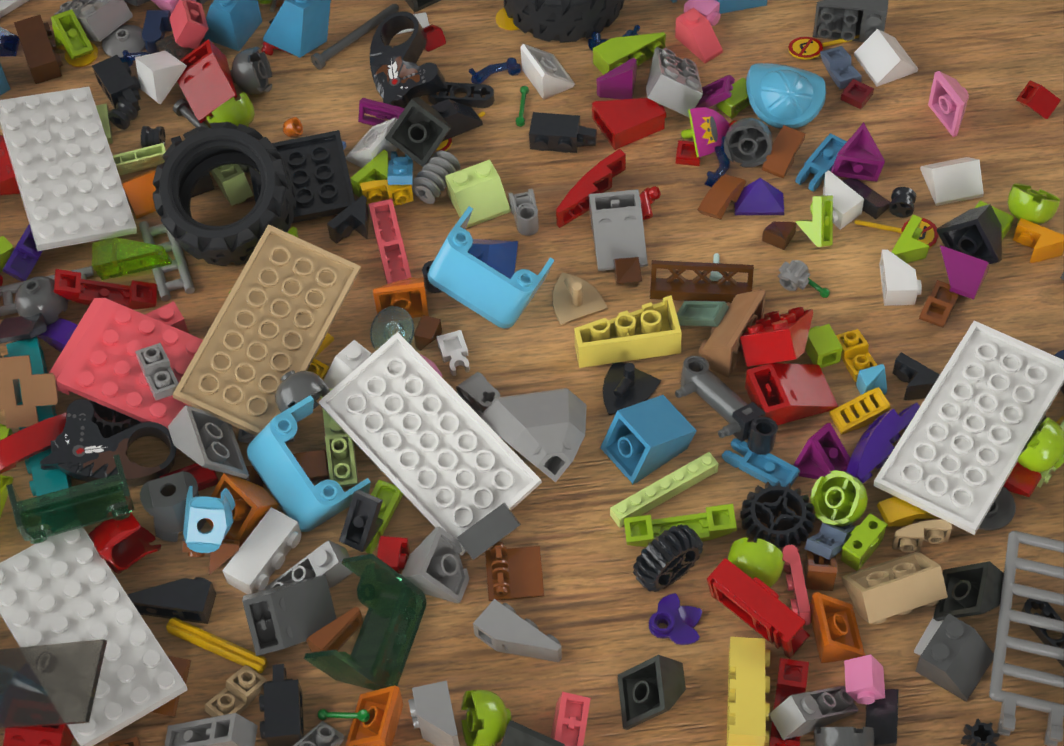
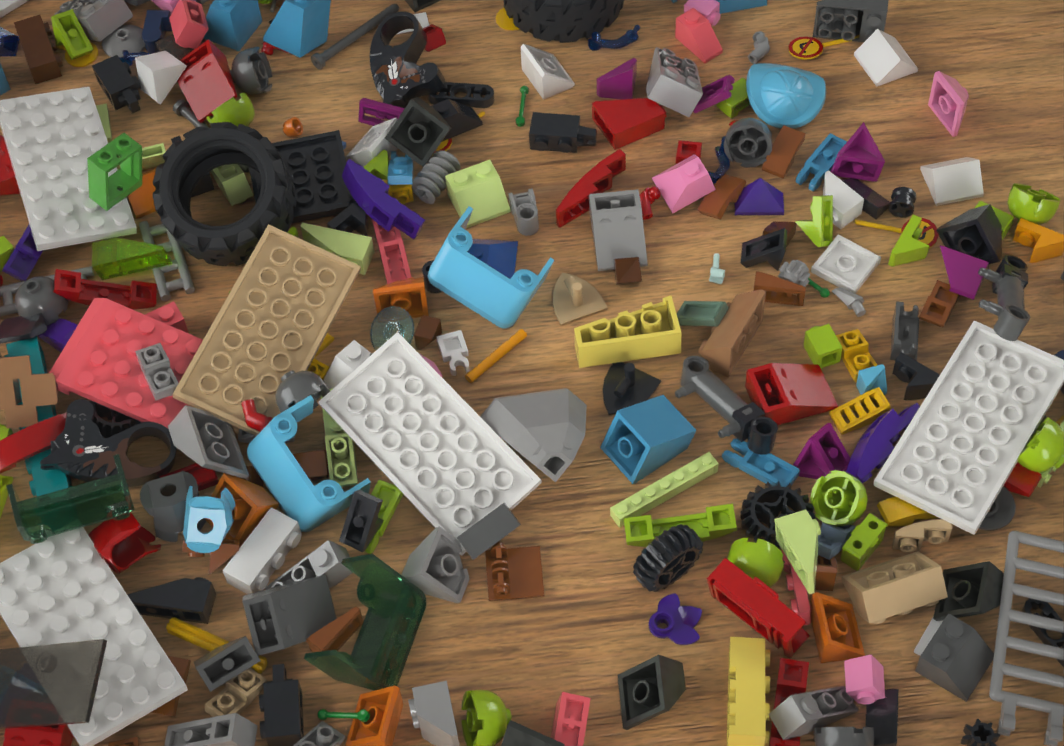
black wheel [108,100,138,130] -> none
black wheel [141,126,166,148] -> none
red brick [375,536,410,582] -> none
light grey piece [456,372,500,416] -> none
clear blue piece [469,58,521,84] -> none
light grey slope [473,599,562,662] -> none
lime slope [593,32,666,75] -> none
reddish brown fence [650,260,754,303] -> none
dark pink shield [681,107,730,157] -> none
red slope [740,307,813,367] -> none
sand blue slope [820,46,862,89] -> none
dark red plate [840,79,874,109] -> none
white slope [879,250,922,306] -> none
red panel [1016,80,1061,119] -> none
none -> bright green window [87,133,142,211]
none -> dark grey slope [194,636,261,692]
none -> red arm [241,399,273,432]
none -> yellowish green slope [300,222,375,275]
none -> dark purple slope [342,159,425,239]
none -> light orange bar [465,329,527,383]
none -> bright pink slope [652,155,716,214]
none -> black slope [740,228,787,271]
none -> light grey arm [748,31,770,64]
none -> dark orange slope [754,271,806,306]
none -> yellowish green slope [775,509,821,594]
none -> white tile [811,234,881,294]
none -> light grey bar [832,287,866,317]
none -> dark grey hinge [890,301,919,361]
none -> dark grey piece [978,255,1030,341]

